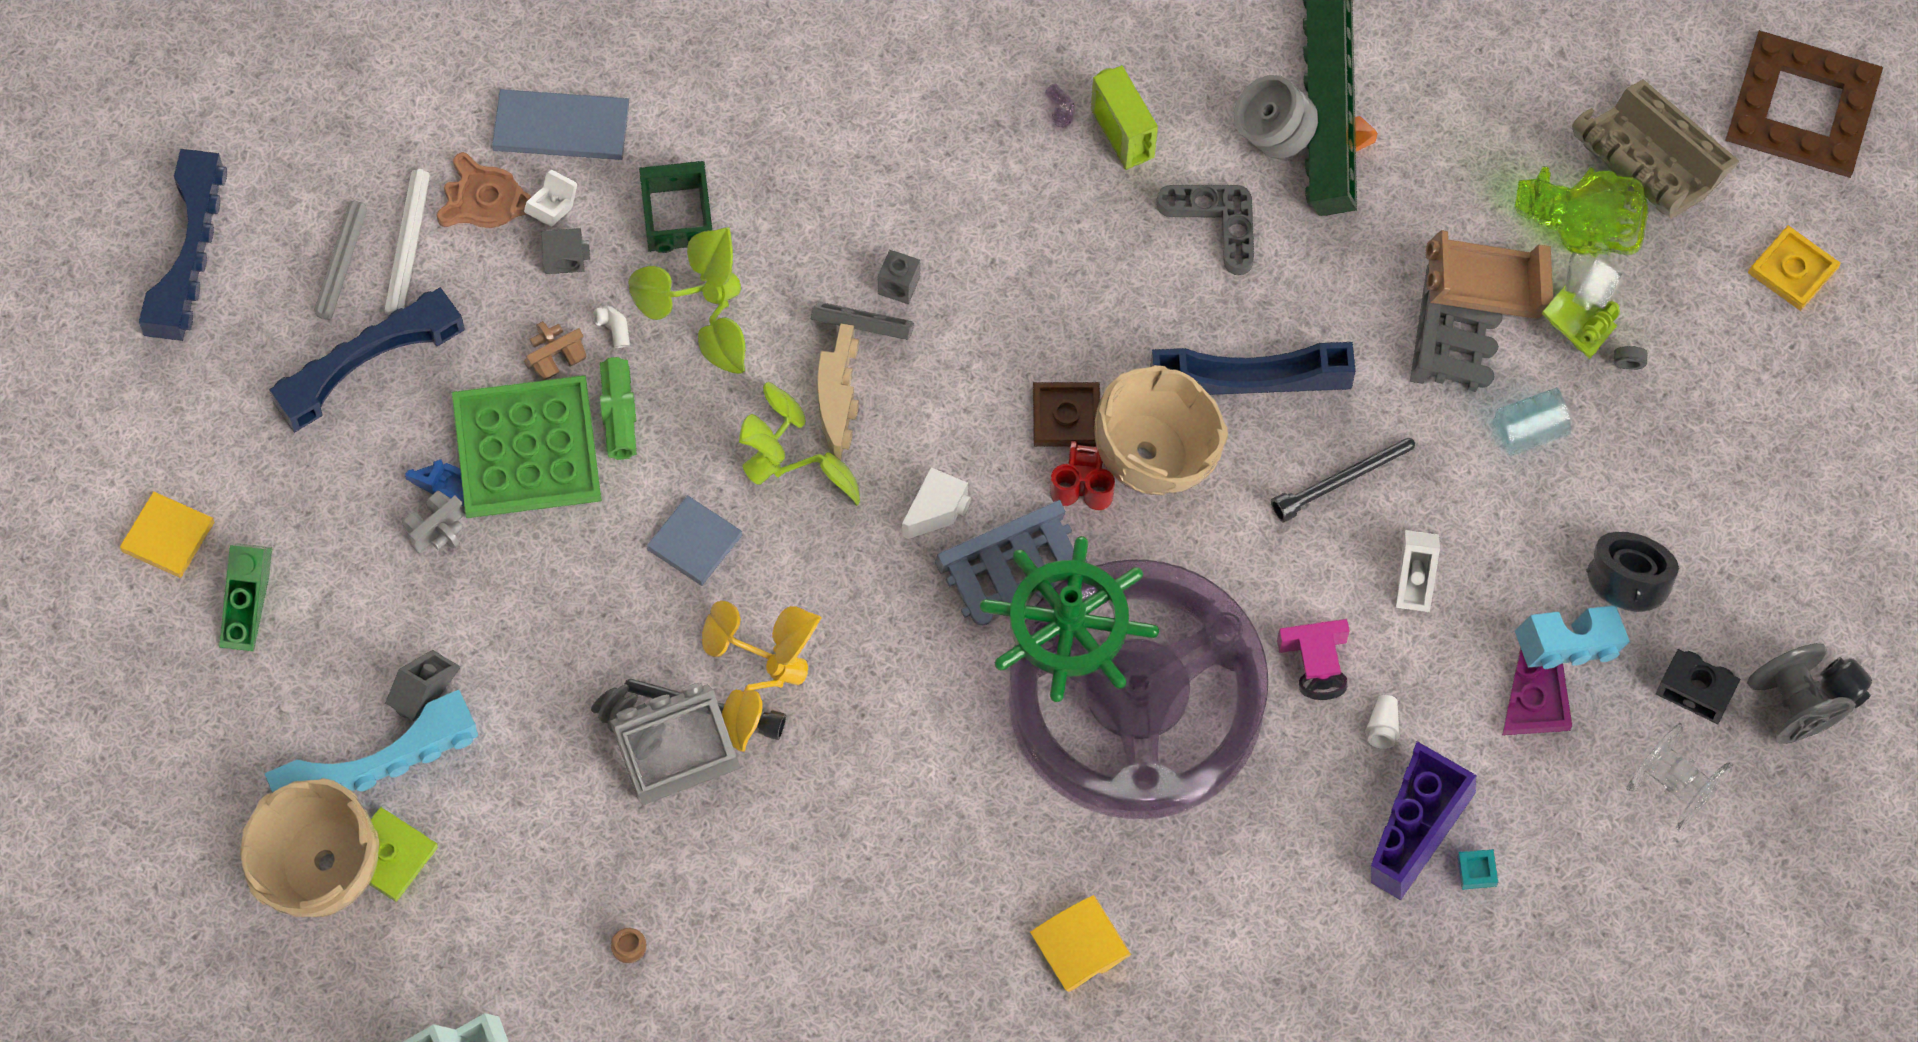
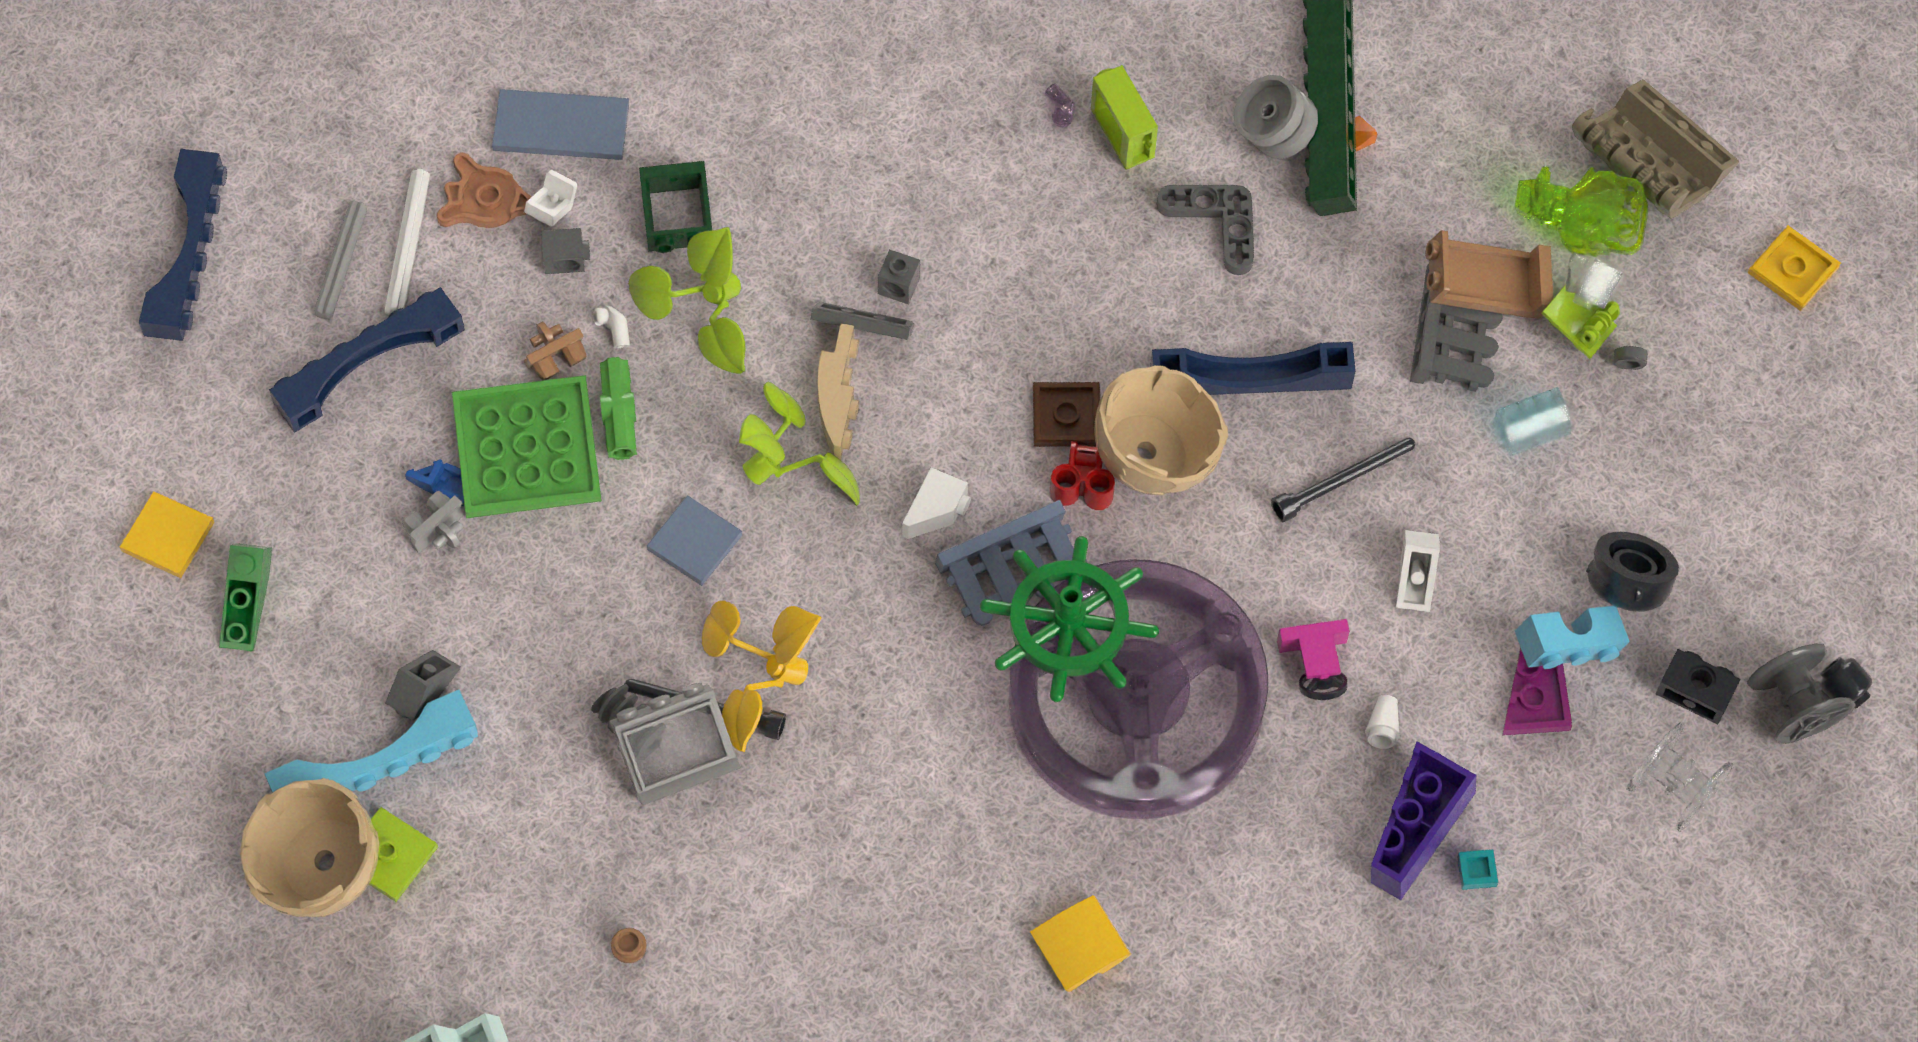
reddish brown plate [1725,30,1883,178] -> none

